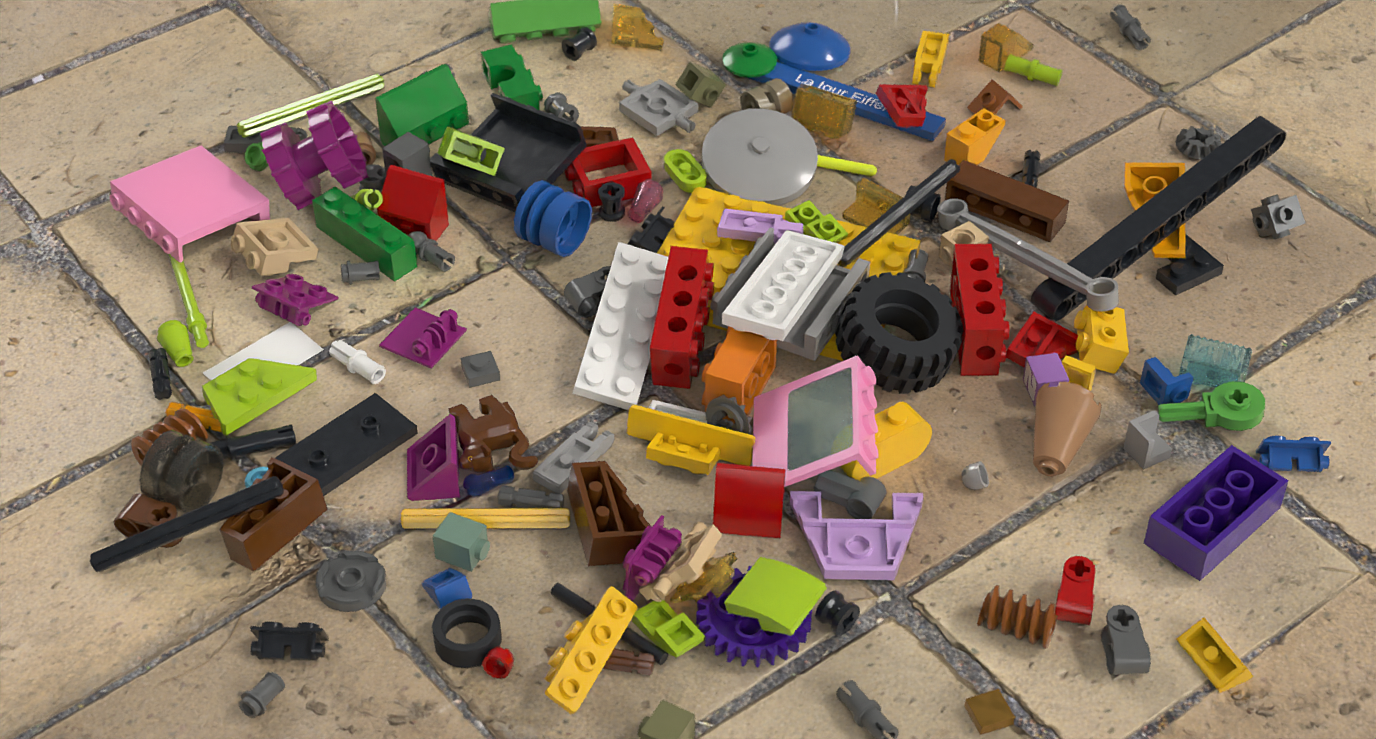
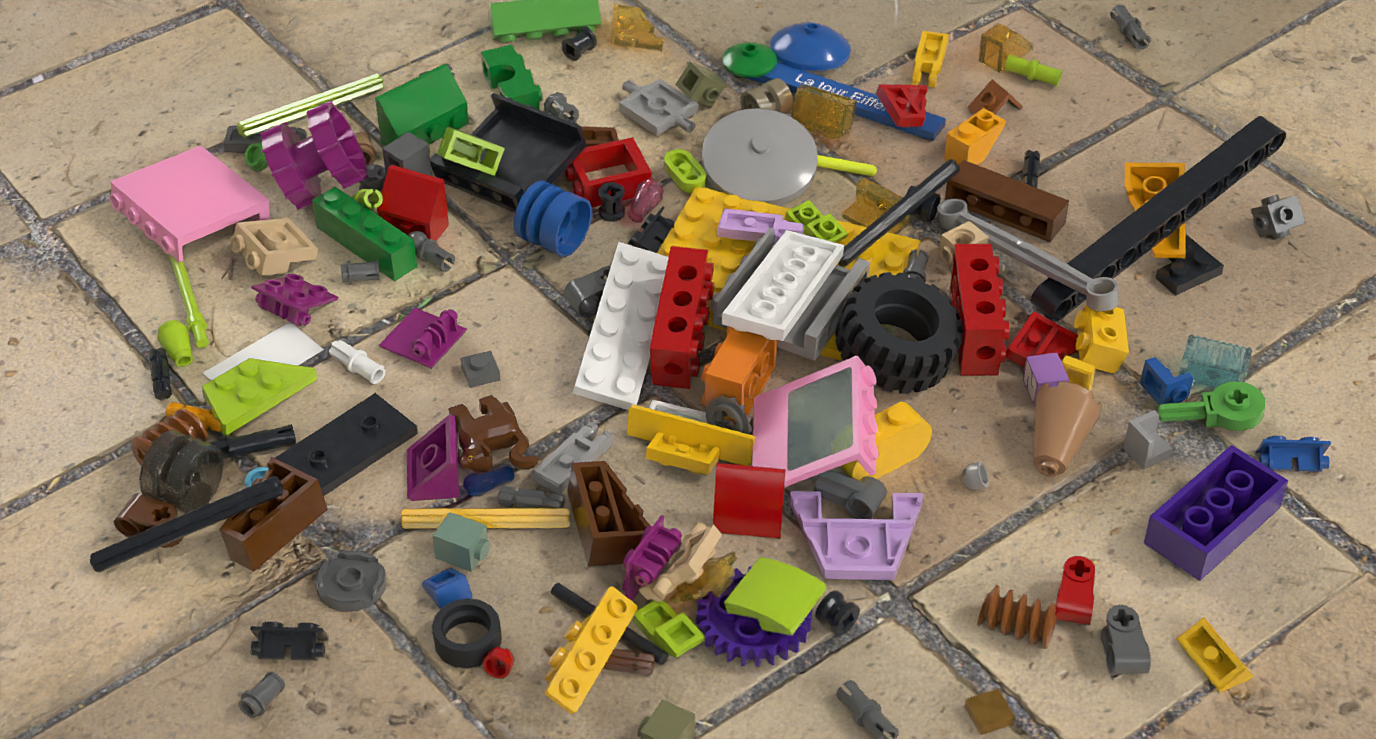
dark grey gear [1176,126,1223,159] -> none

